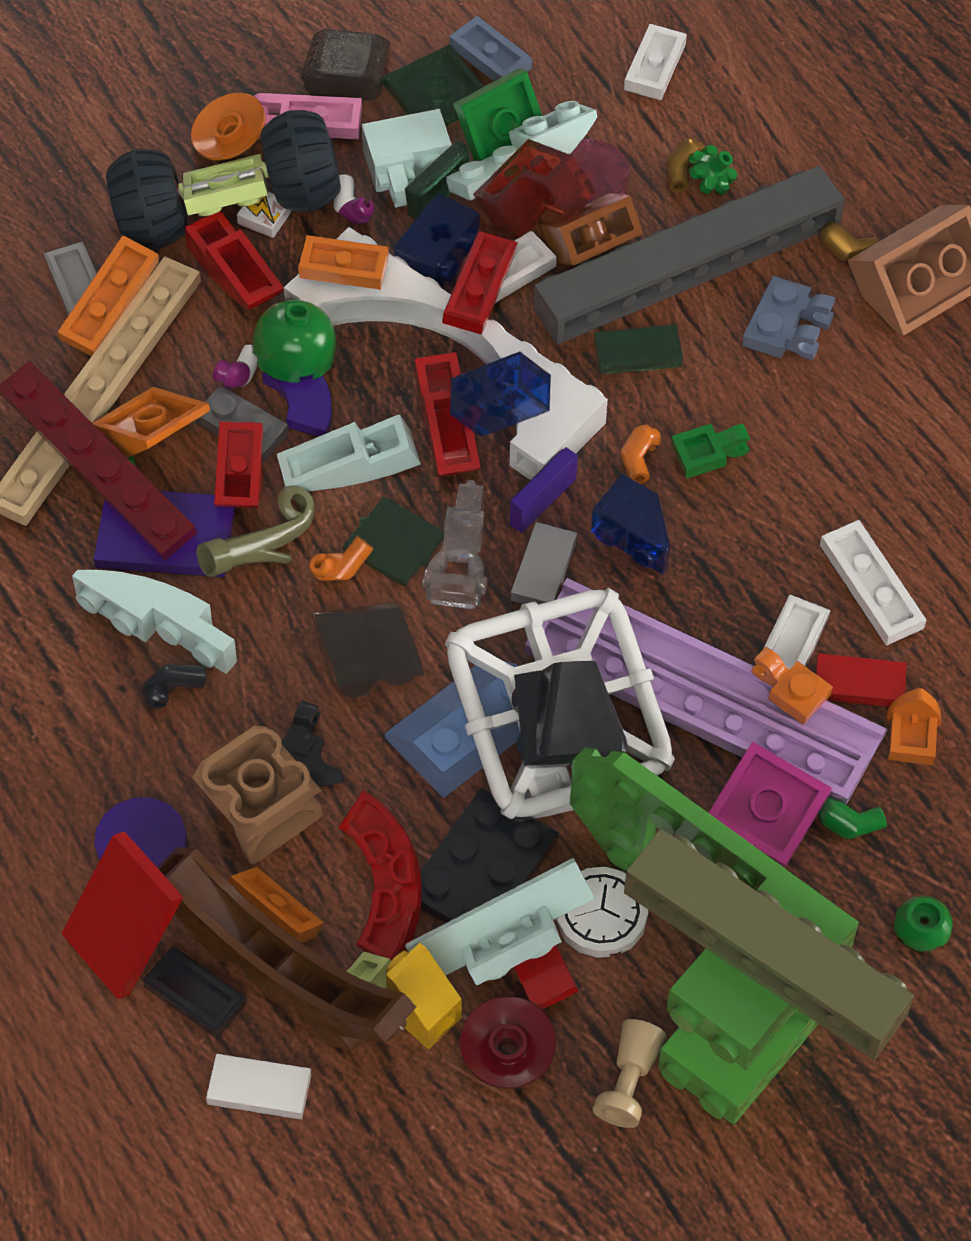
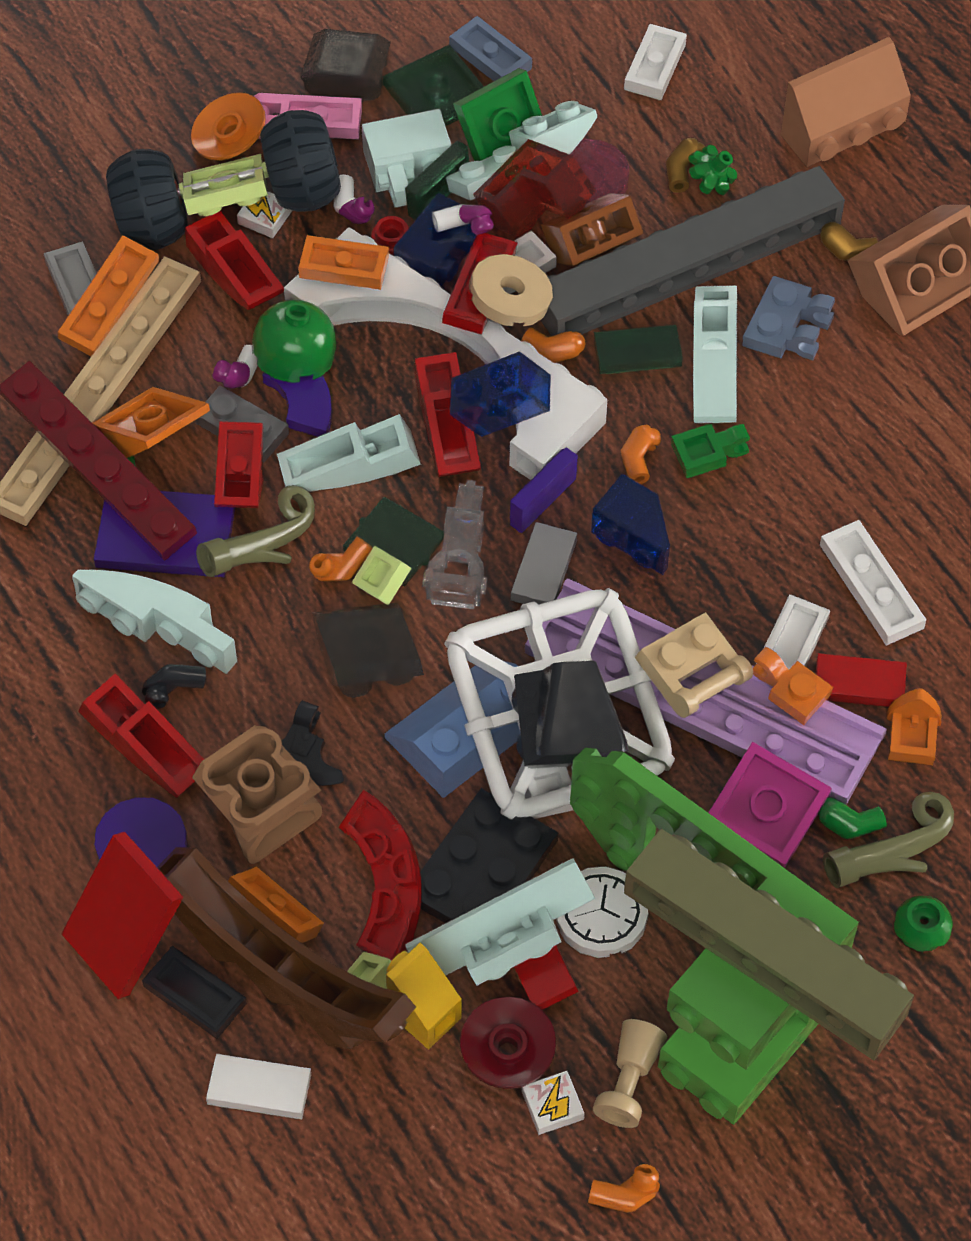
none -> red slope [78,673,205,798]
none -> yellowish green plate [351,545,411,606]
none -> red plate [371,216,412,255]
none -> arm [432,204,494,235]
none -> tan tile [469,254,553,326]
none -> orange arm [521,327,586,363]
none -> tile [522,1071,584,1135]
none -> orange arm [588,1164,660,1213]
none -> tan plate [635,612,753,718]
none -> light aqua slope [693,286,737,423]
none -> nougat slope [781,37,911,167]
none -> olive plant [823,791,954,888]

